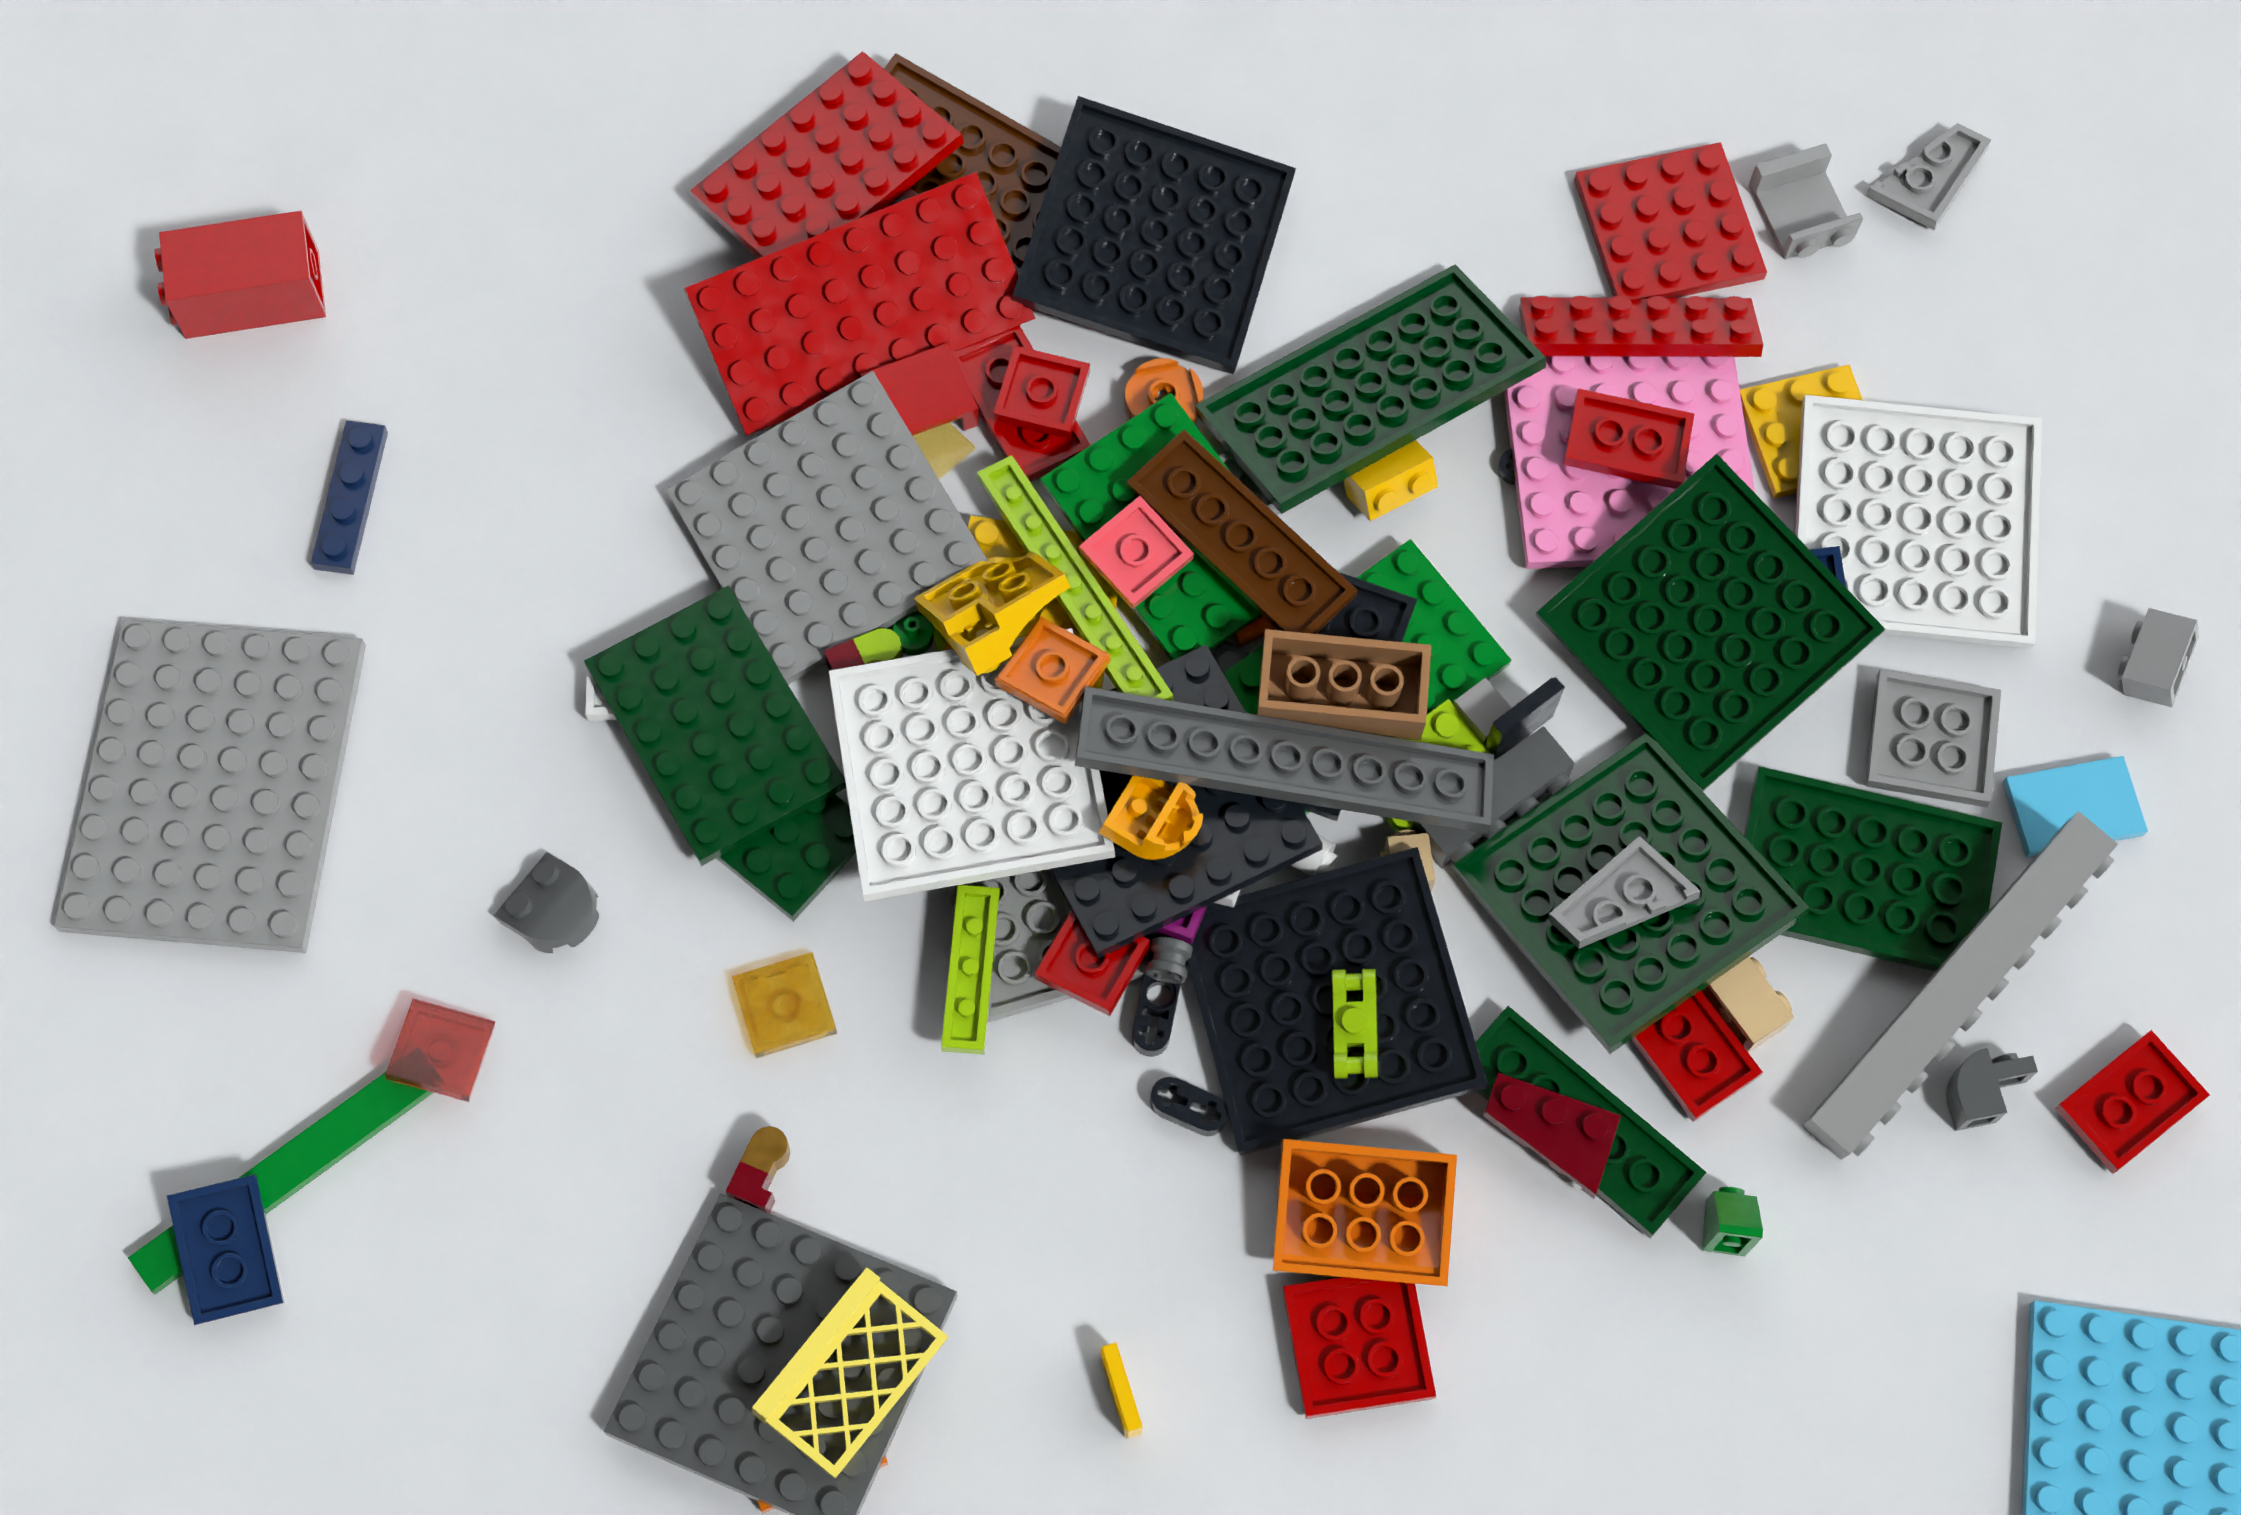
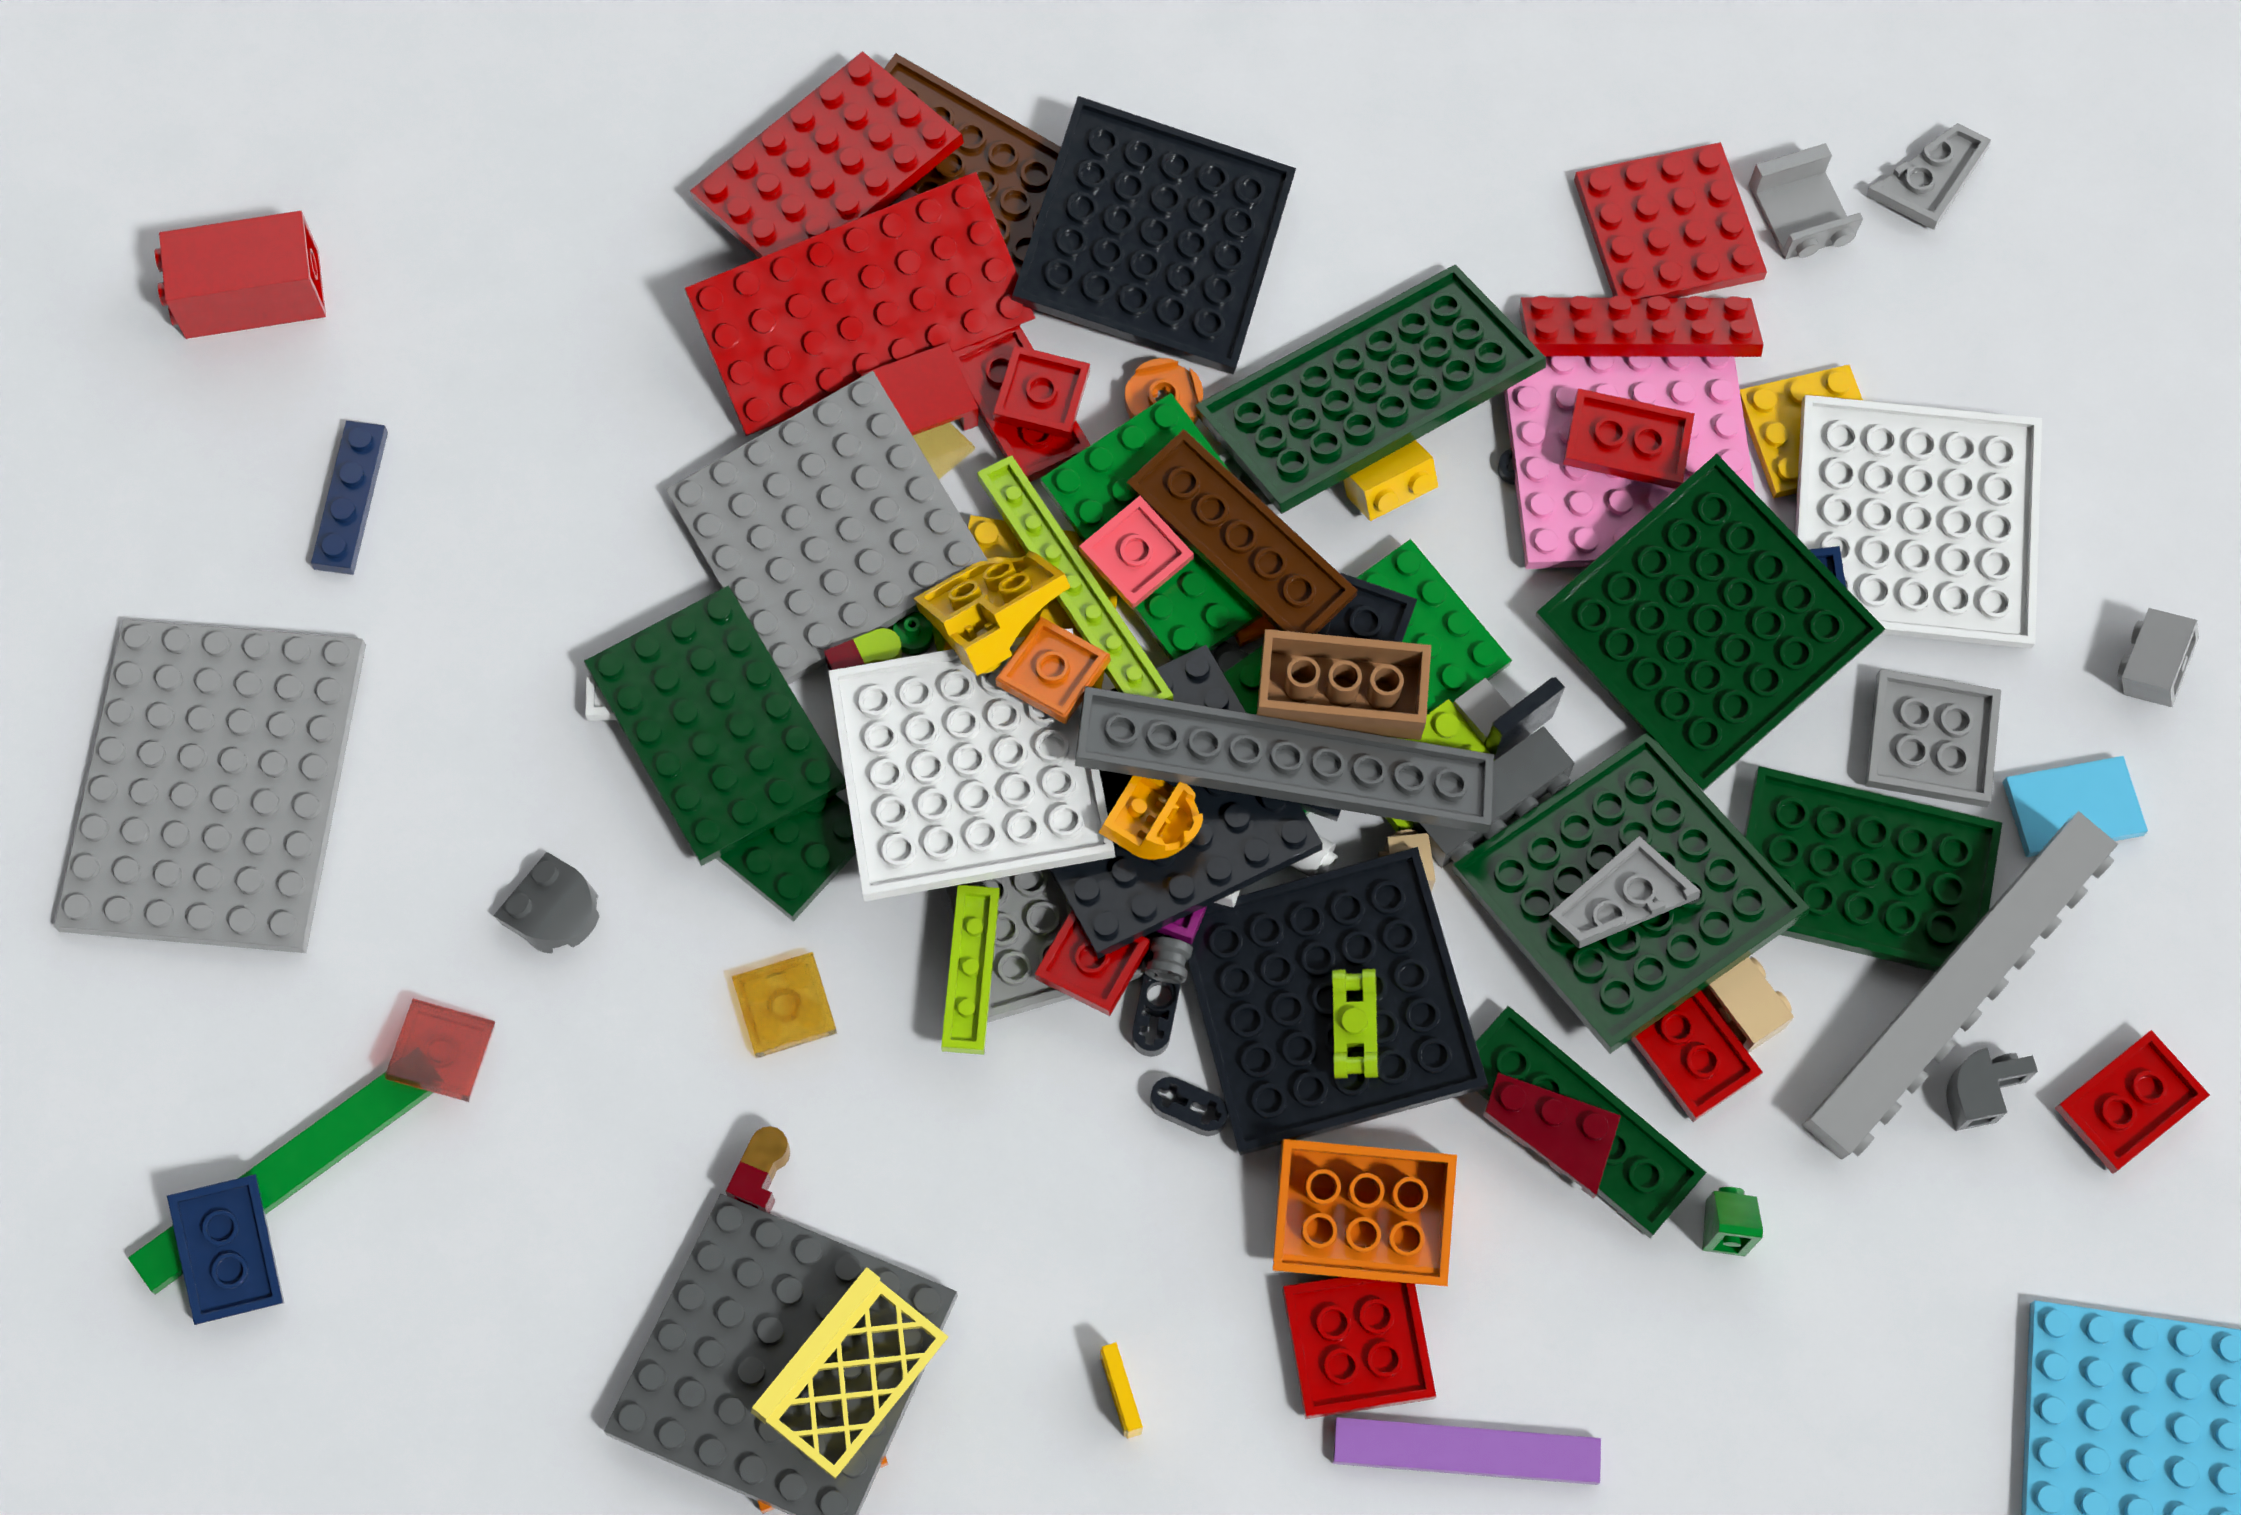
none -> medium lavender tile [1333,1417,1601,1485]

